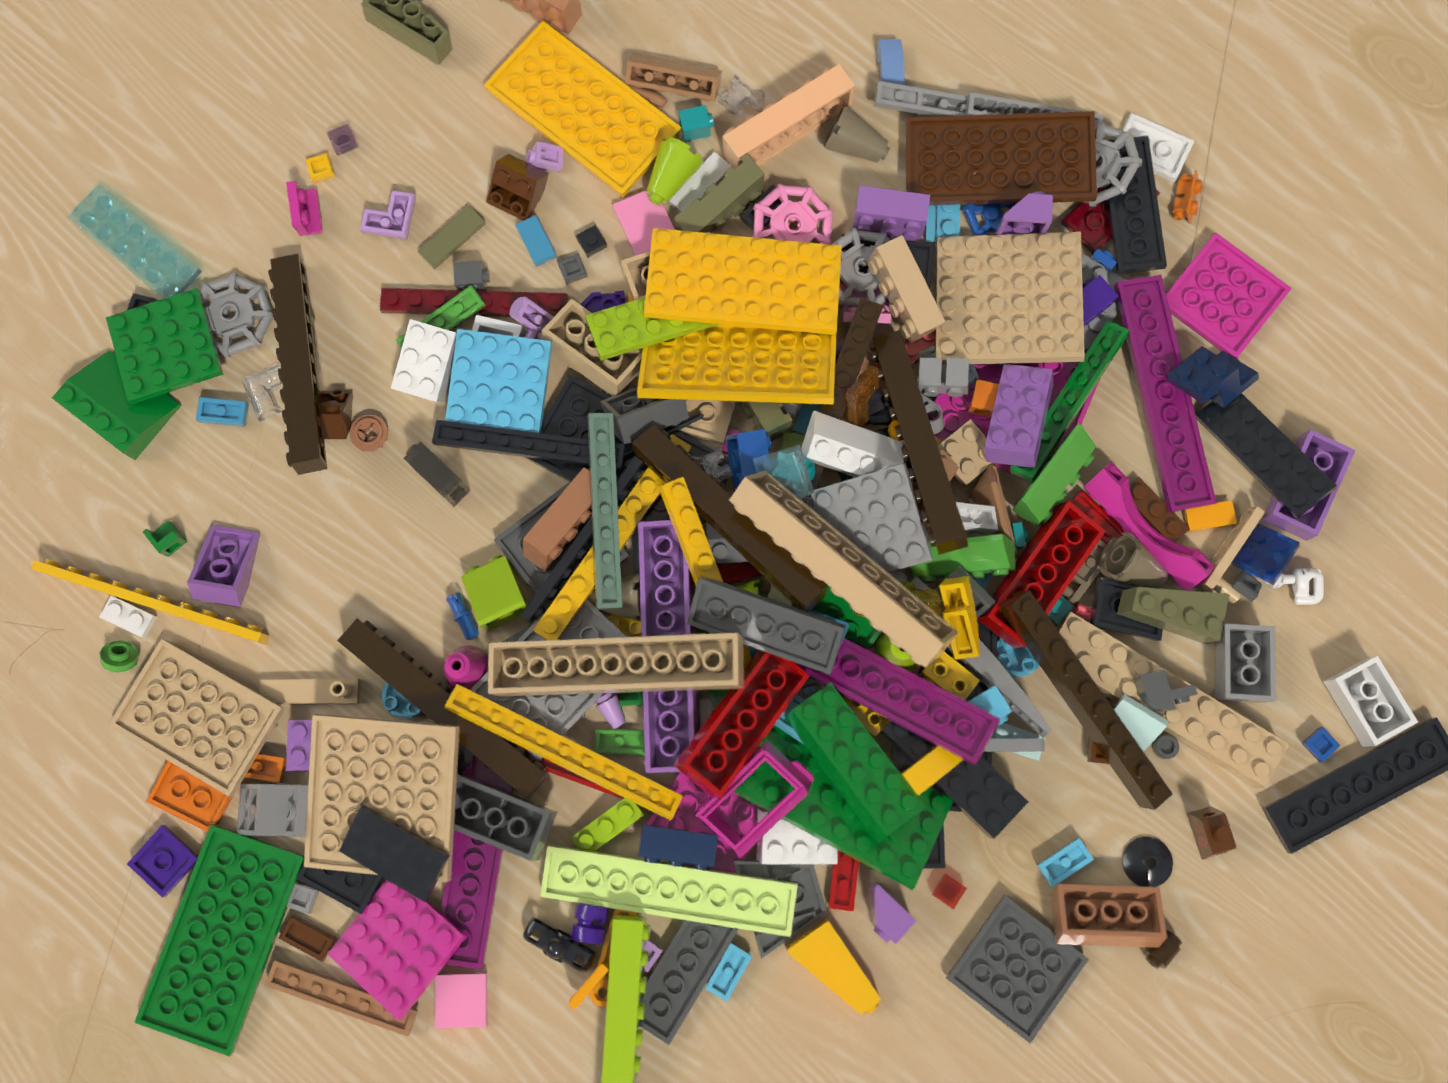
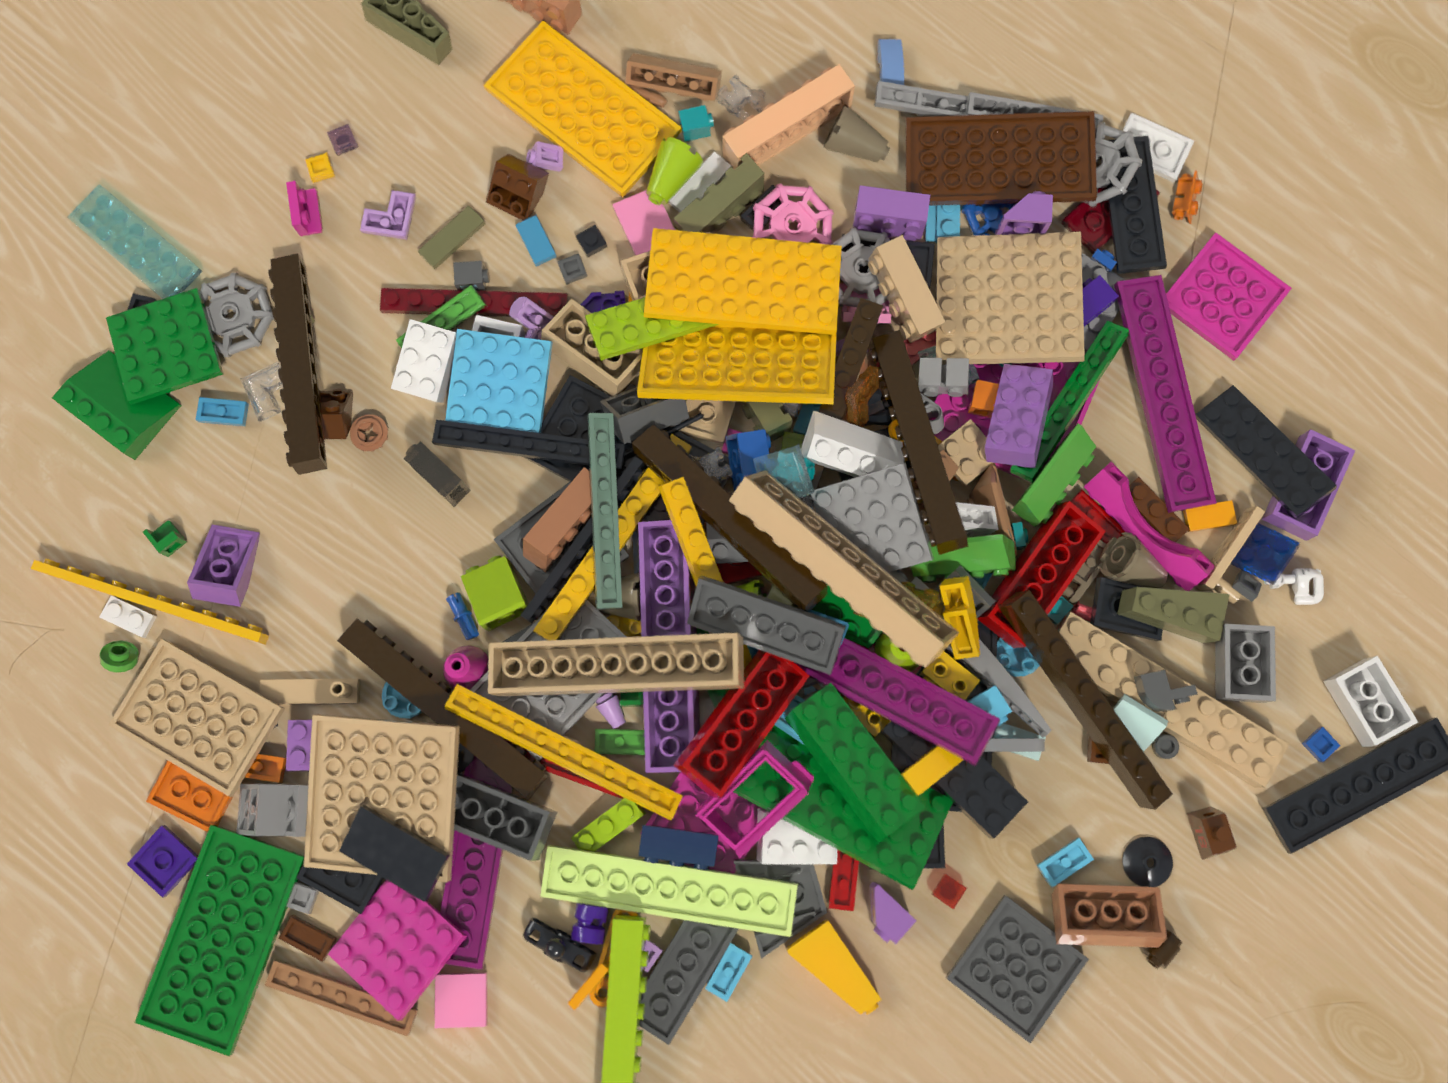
dark blue bracket [1166,346,1259,408] -> none

